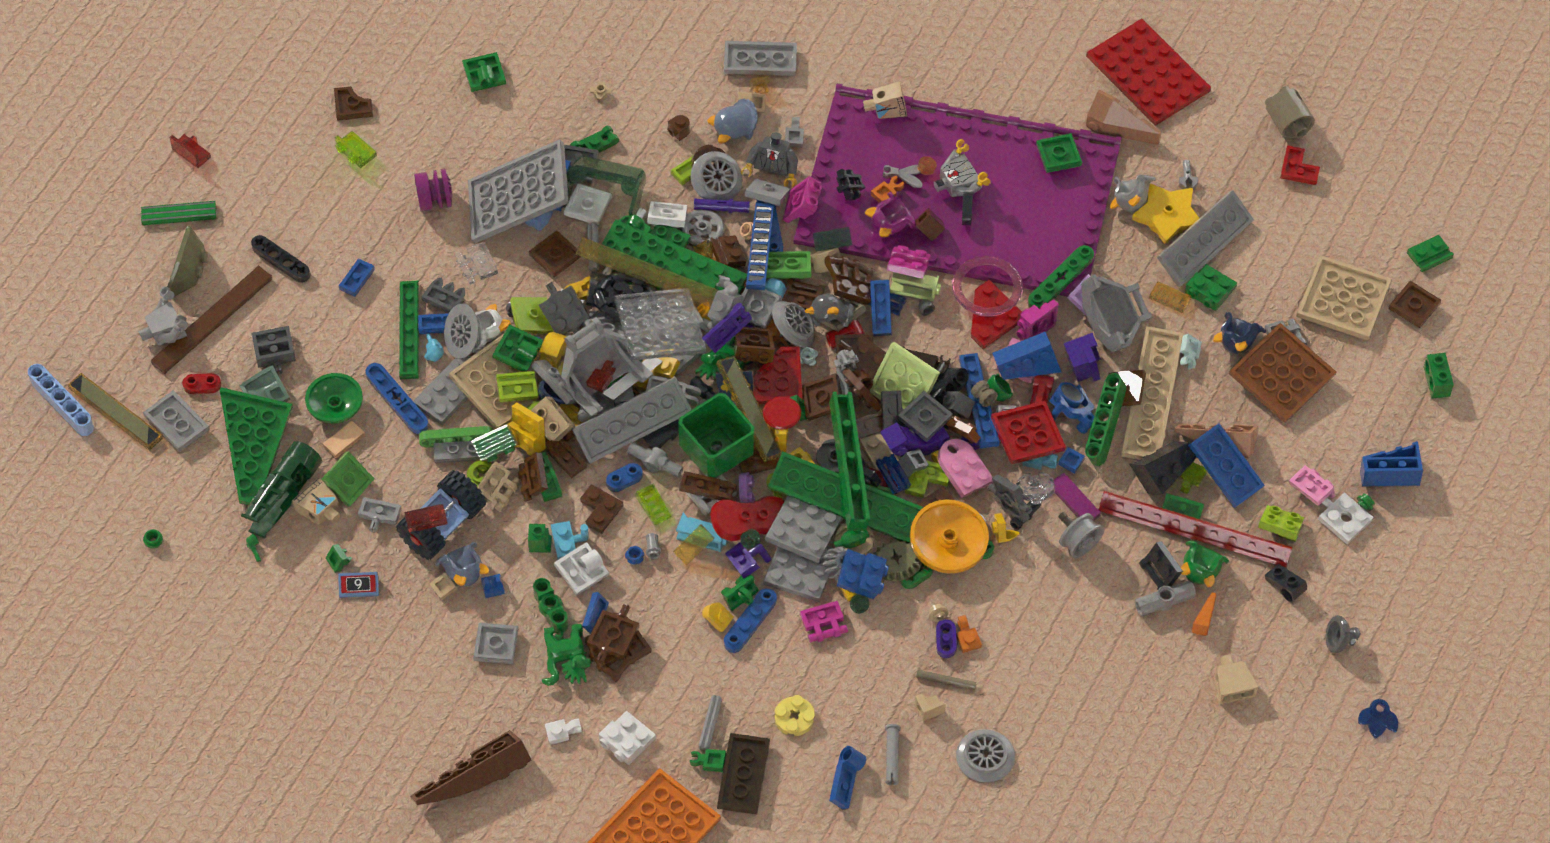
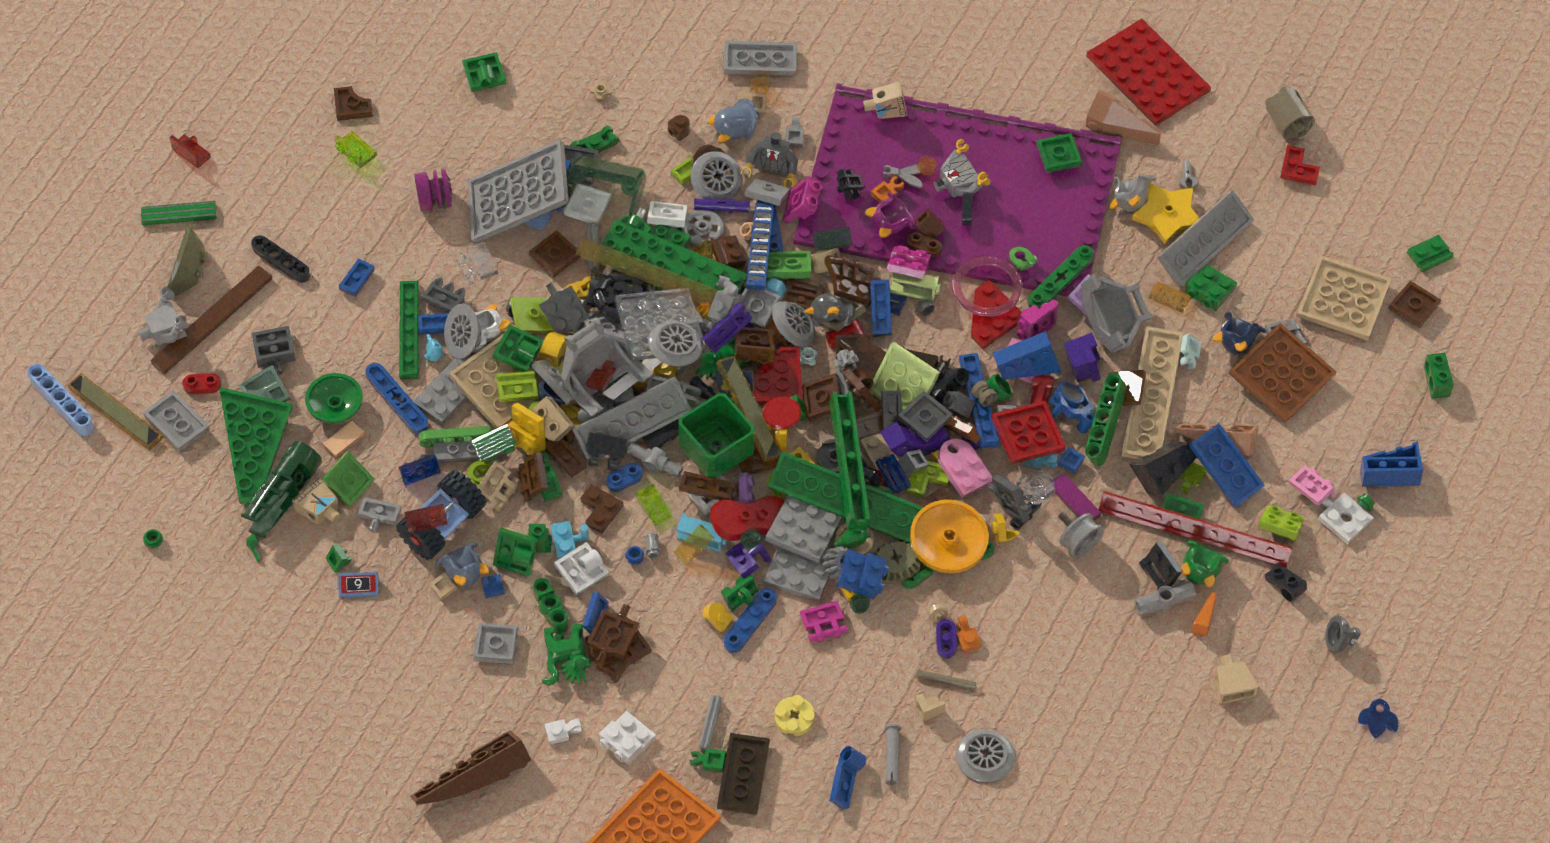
none -> clear blue tile [398,454,441,486]
none -> green plate [493,528,538,576]
none -> black plate [585,432,627,471]
none -> light grey piece [648,321,703,366]
none -> reddish brown plate [907,232,942,258]
none -> bright green piece [1009,247,1038,271]

